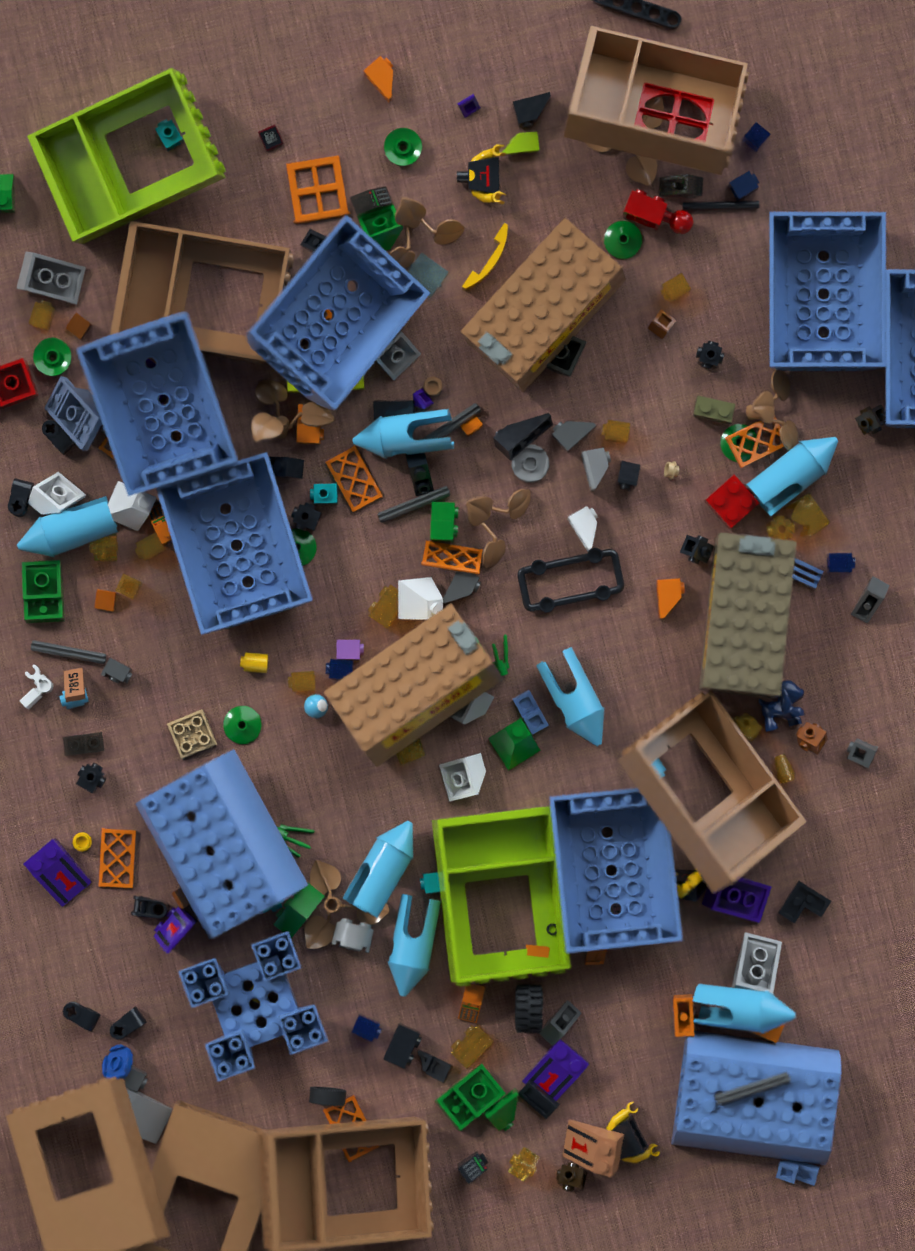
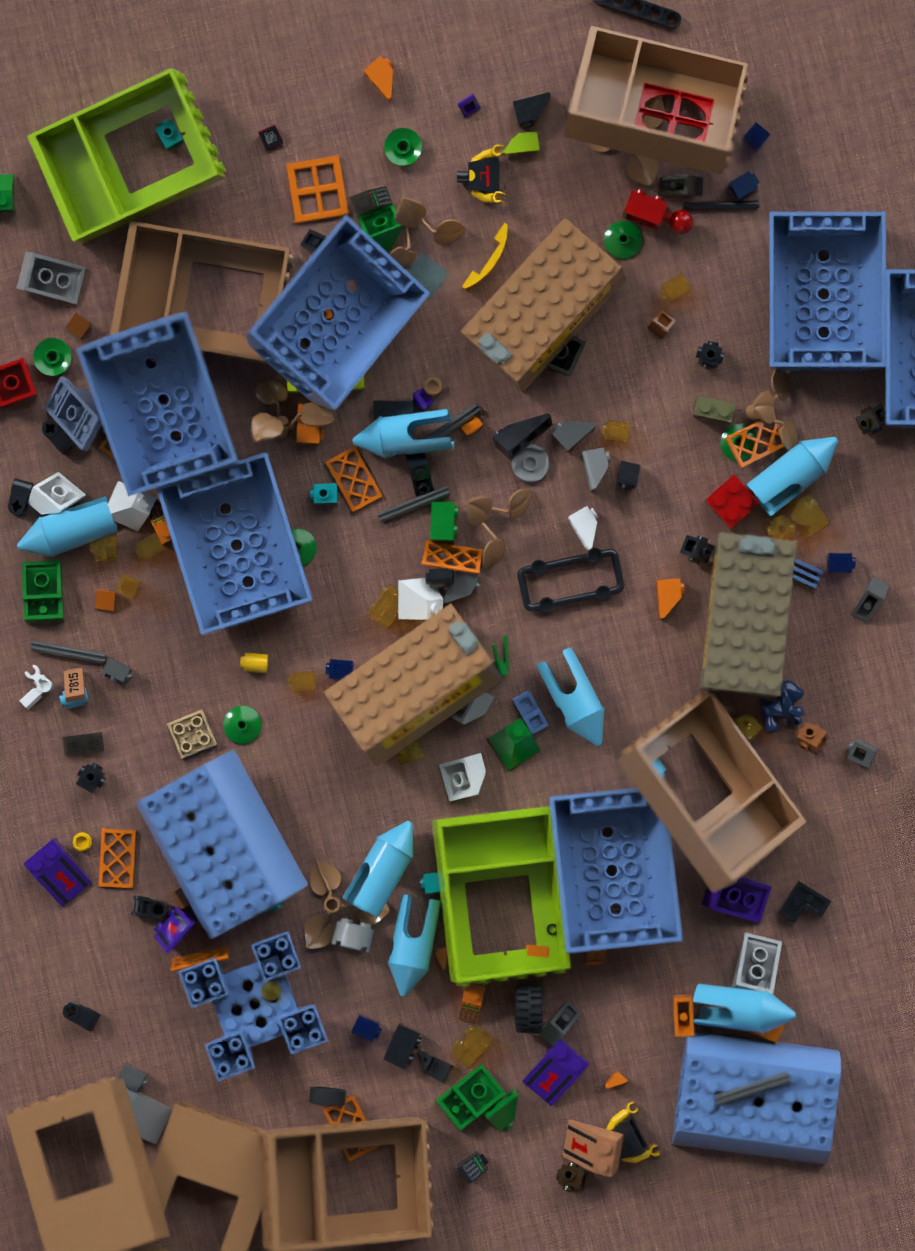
clear yellow brick [28,300,56,331] -> none
blue tile [102,1045,133,1079] -> none
black piece [110,1006,147,1040] -> none
black slope [268,456,304,479] -> none
green brick [273,882,325,939] -> none
green plant [276,824,315,858] -> none
black brick [291,502,322,531] -> none
medium azure piece [304,694,328,718] -> none
medium lavender brick [337,640,364,659] -> none
light grey slope [375,330,421,380] -> none
clear yellow brick [508,1147,540,1182] -> none
black tile [518,1079,560,1119] -> none
tan plate [664,461,679,480] -> none
torso [675,869,707,902] -> none
clear yellow cone [774,754,796,784] -> none
medium blue slope [776,1161,820,1186] -> none
none -> orange window [170,945,229,972]
none -> clear yellow tile [261,981,281,1001]
none -> black brick [425,568,454,588]
none -> dark orange slope [434,946,447,969]
none -> orange slope [605,1070,628,1089]

